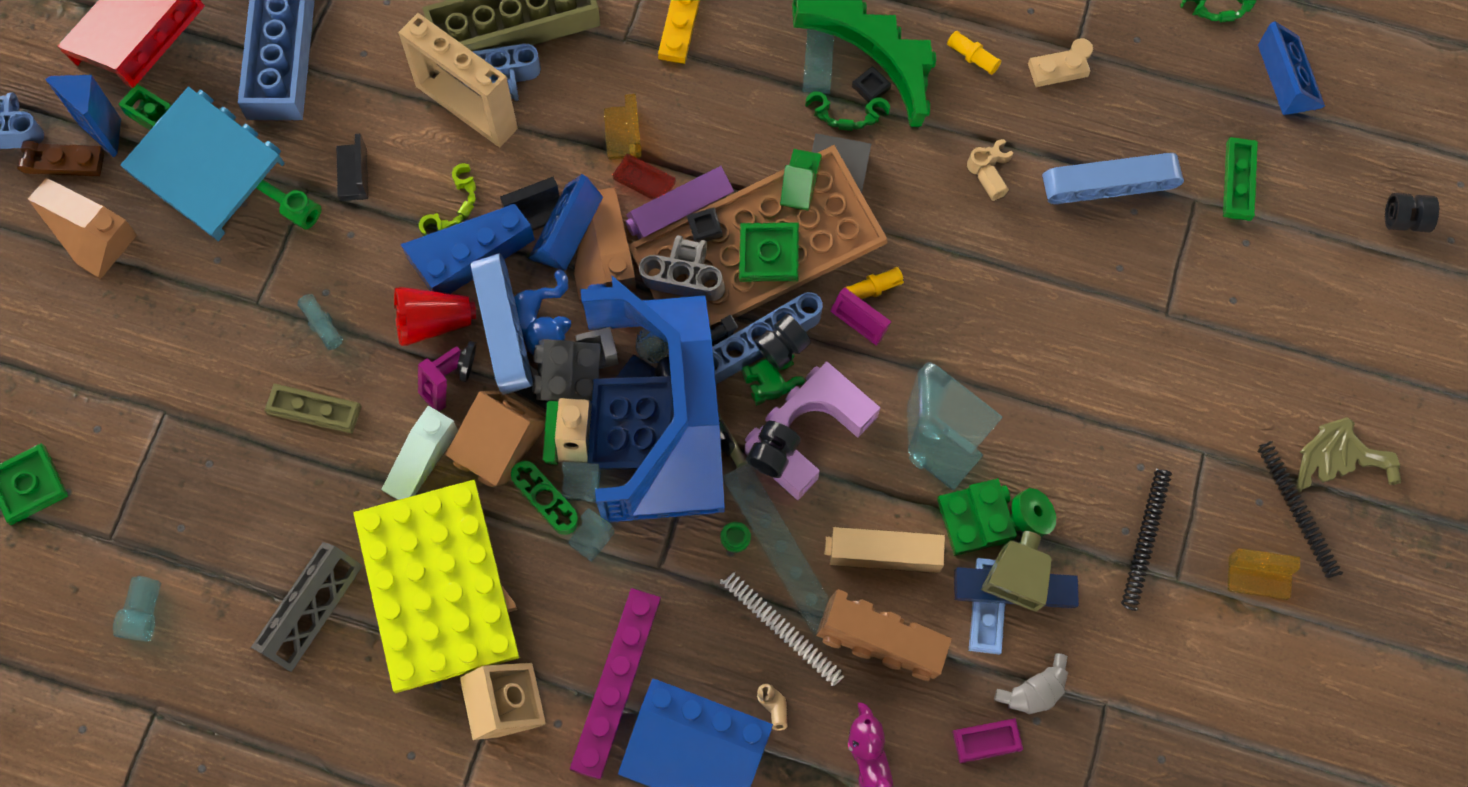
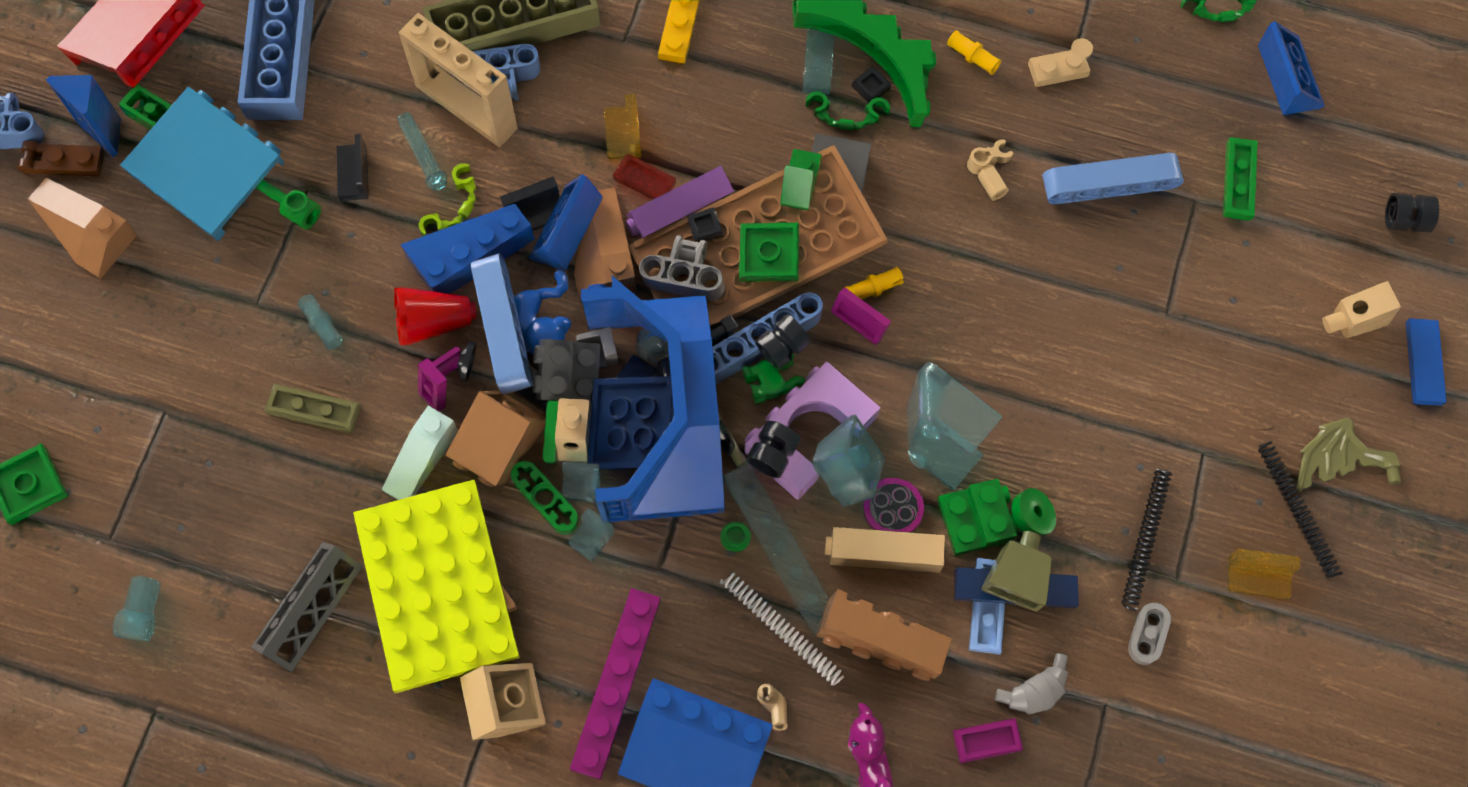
none -> clear light blue axle [397,112,448,191]
none -> clear light blue slope [812,414,885,507]
none -> tile [863,478,924,533]
none -> light grey plate [1128,603,1171,665]
none -> tan torso [1322,281,1401,338]
none -> blue tile [1405,318,1446,406]

